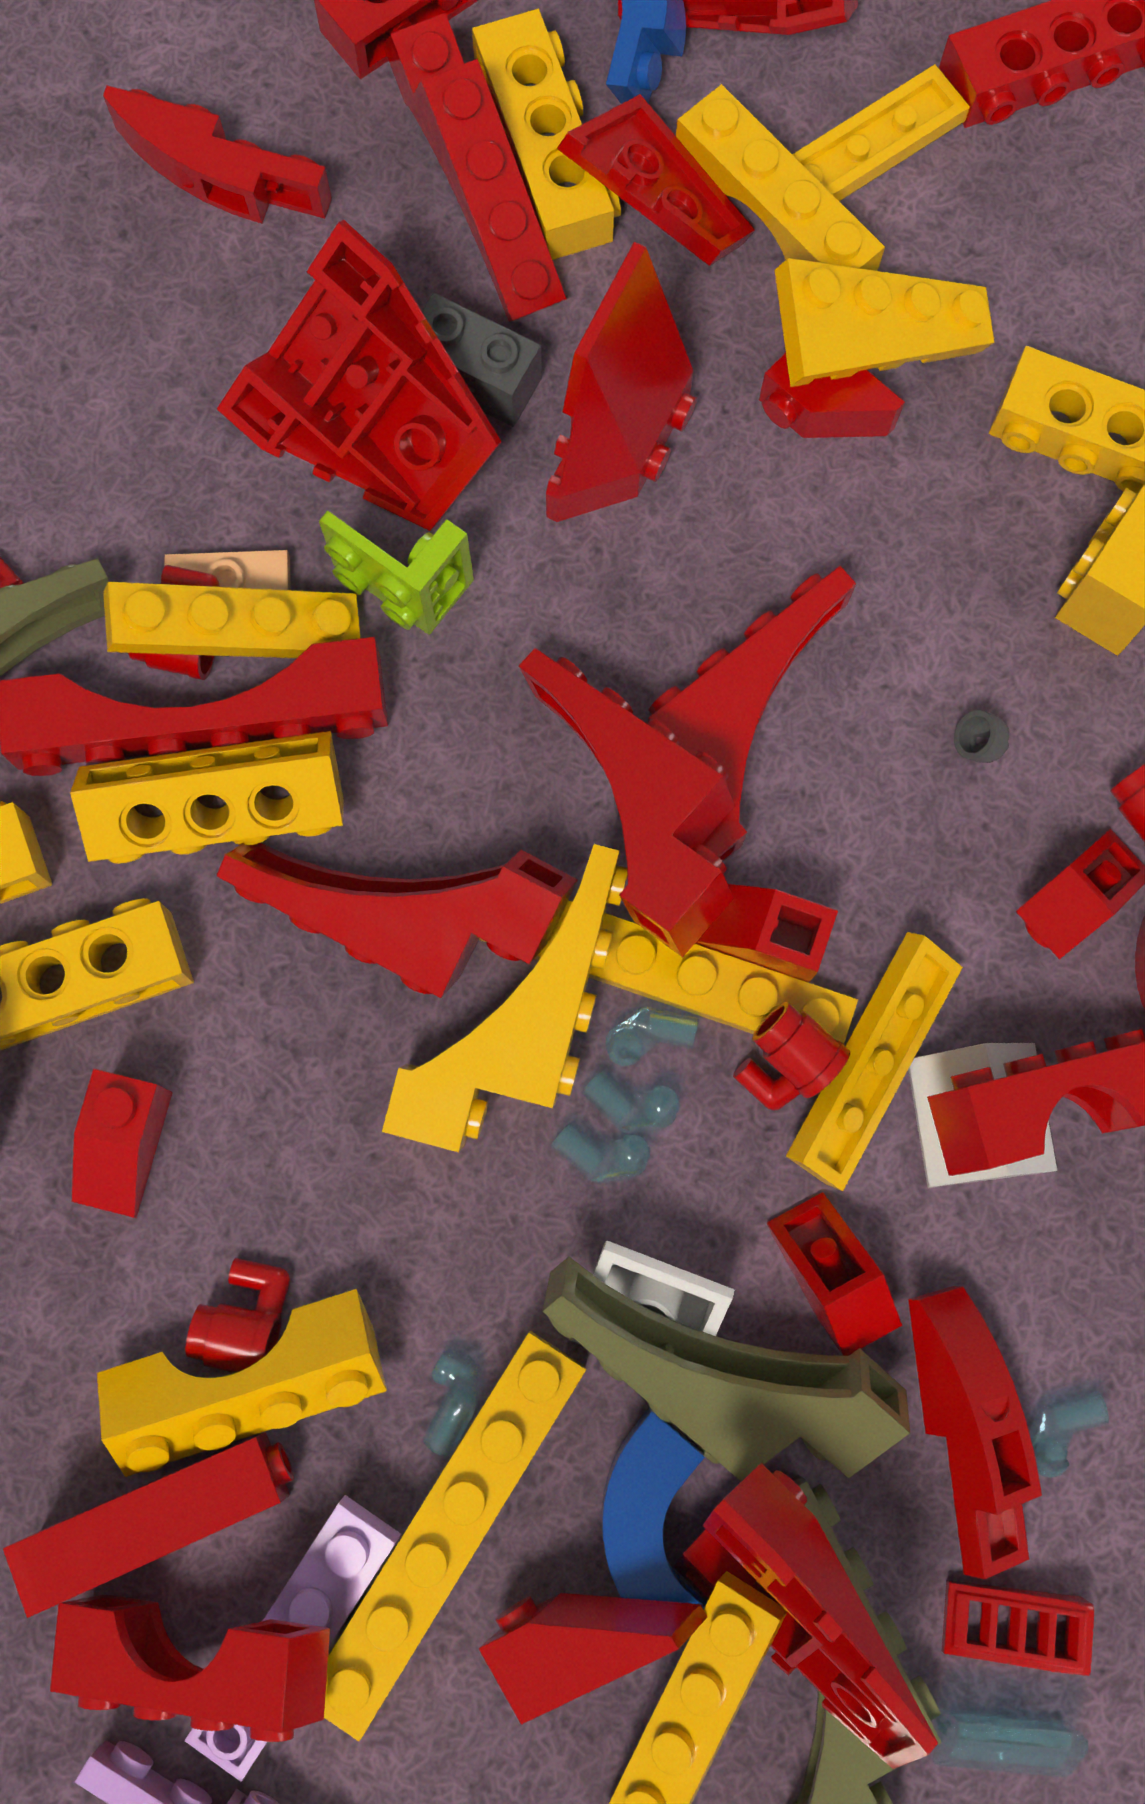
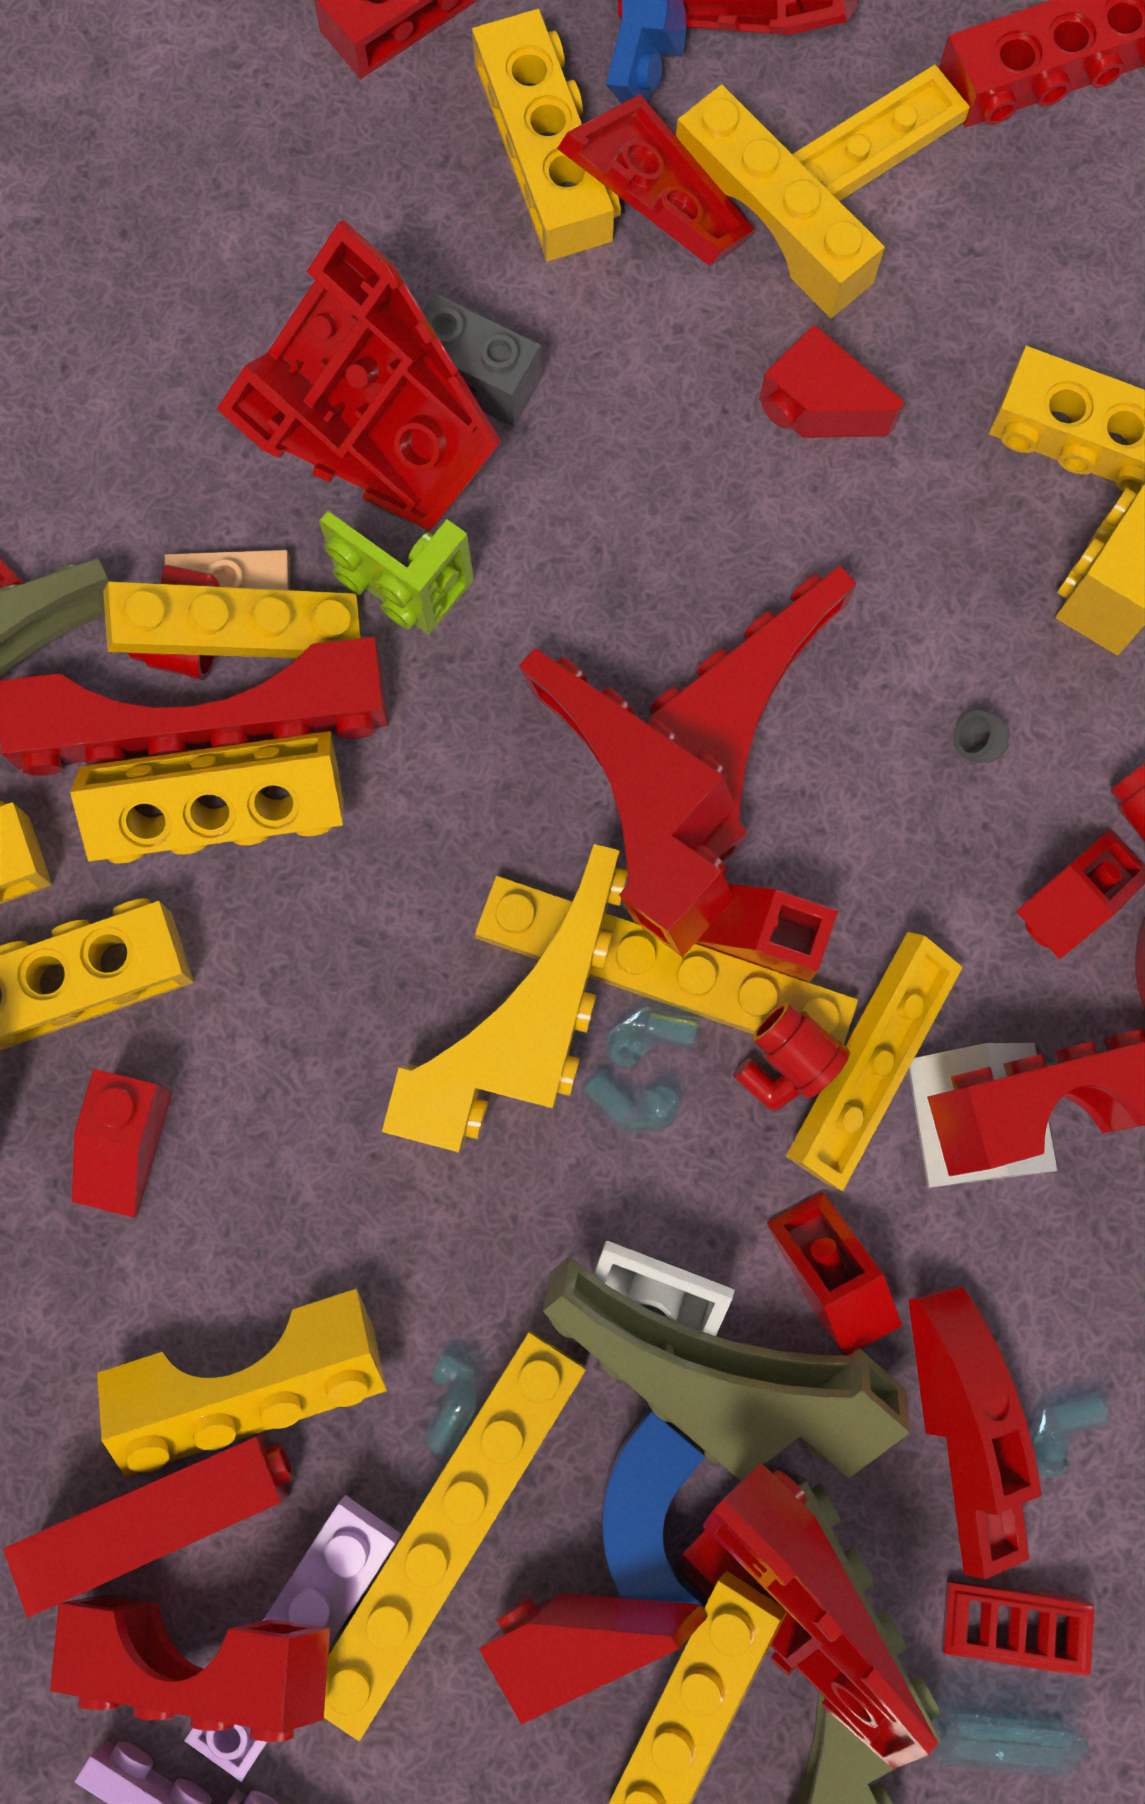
red slope [103,85,332,224] -> none
red piece [185,1258,290,1373] -> none
red arch [217,843,578,998] -> none
red arch [384,12,567,322] -> none
red wedge [546,242,697,522] -> none
clear light blue arm [551,1122,650,1184] -> none
yellow wing [774,258,995,387] -> none

